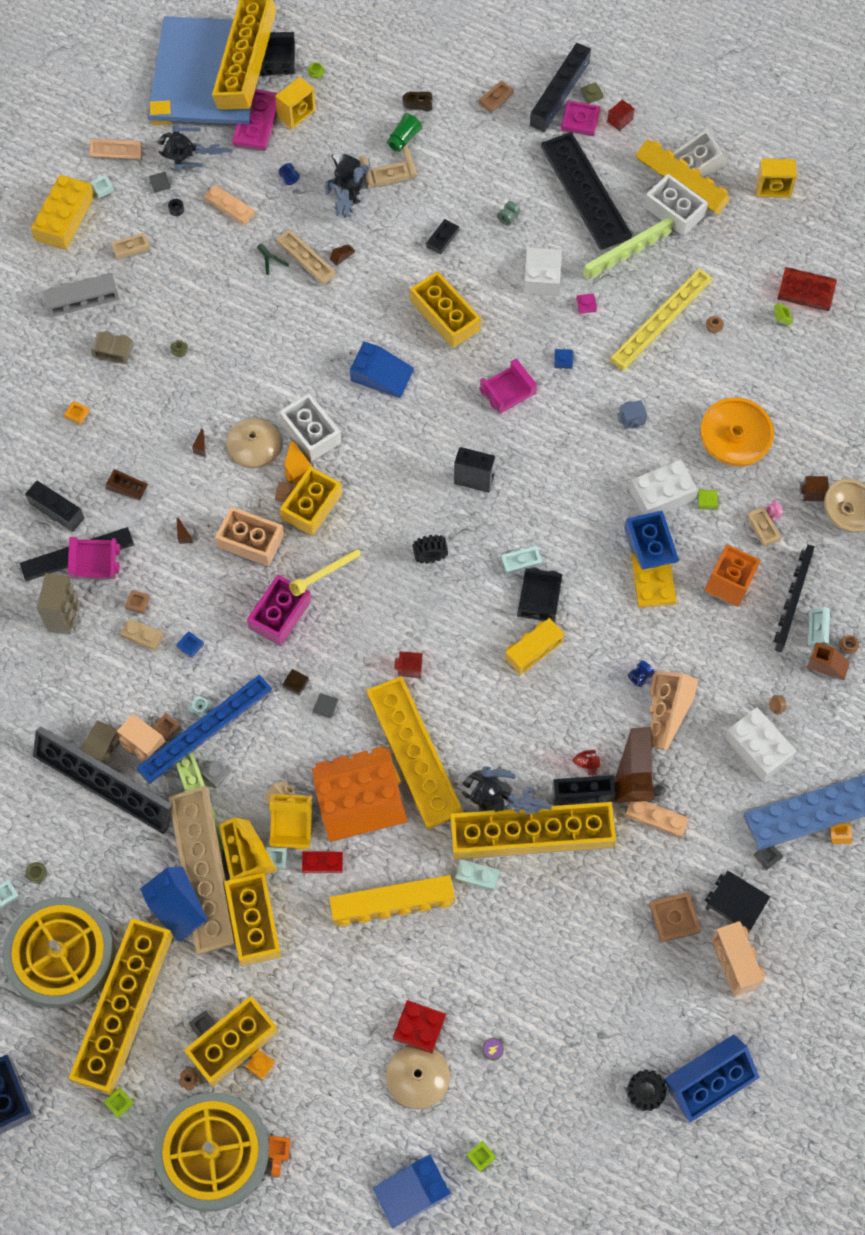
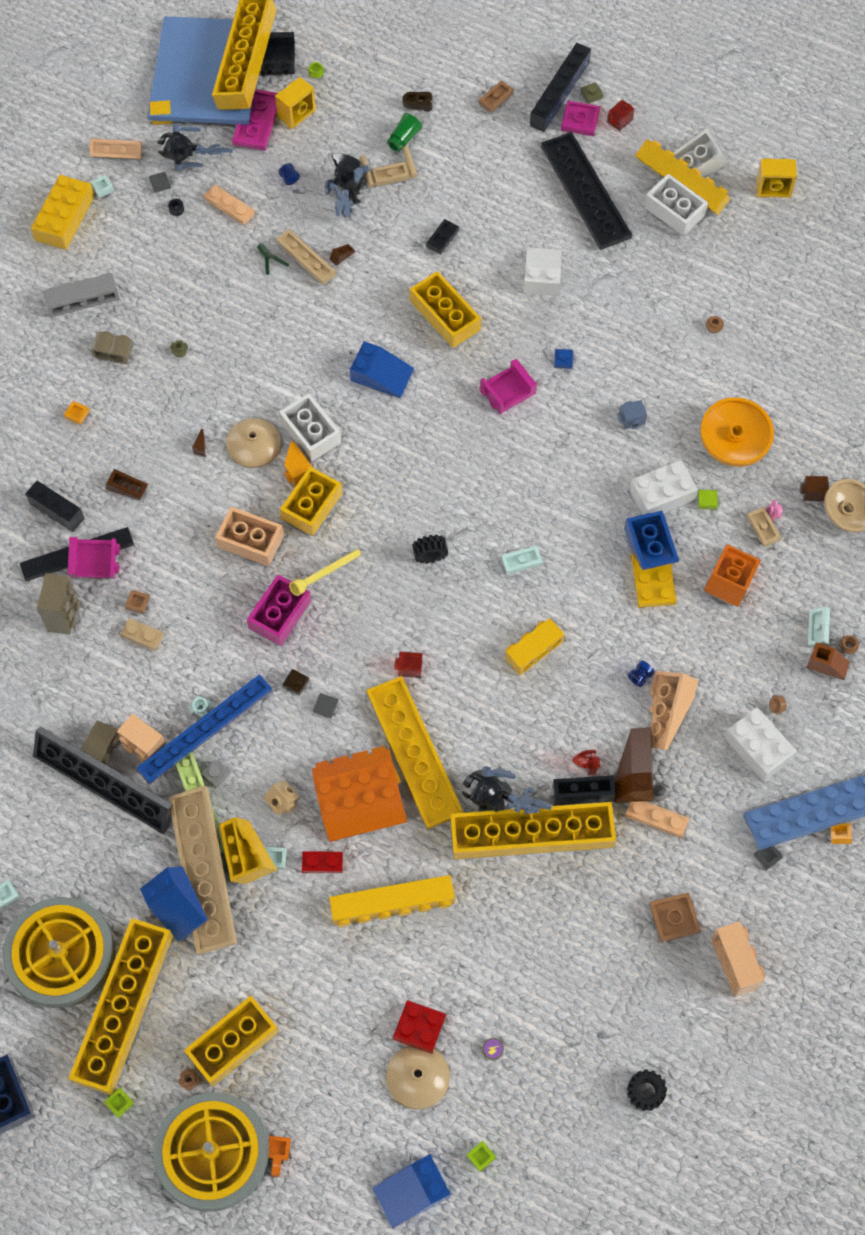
olive tile [26,862,47,884] -> none
tan plate [111,233,150,260] -> none
medium nougat plate [152,713,181,741] -> none
reddish brown piece [176,518,193,544] -> none
blue plate [176,631,204,659] -> none
dark grey tile [189,1011,215,1038] -> none
yellow brick [224,873,282,967] -> none
light orange plate [245,1049,275,1080] -> none
yellow panel [269,794,312,850] -> none
medium nougat plate [275,481,297,502] -> none
black panel [454,447,495,493] -> none
light aqua plate [455,859,500,891] -> none
sand green wheel [497,201,521,226] -> none
black panel [517,567,563,623] -> none
dark pink plate [576,293,597,314] -> none
yellowish green plate [583,217,674,280] -> none
light yellow tile [610,268,713,371] -> none
blue slope [664,1034,760,1123] -> none
black panel [705,870,771,934] -> none
lime plate [773,303,793,326] -> none
black plate [773,544,815,652] -> none
clear red plate [777,267,837,311] -> none

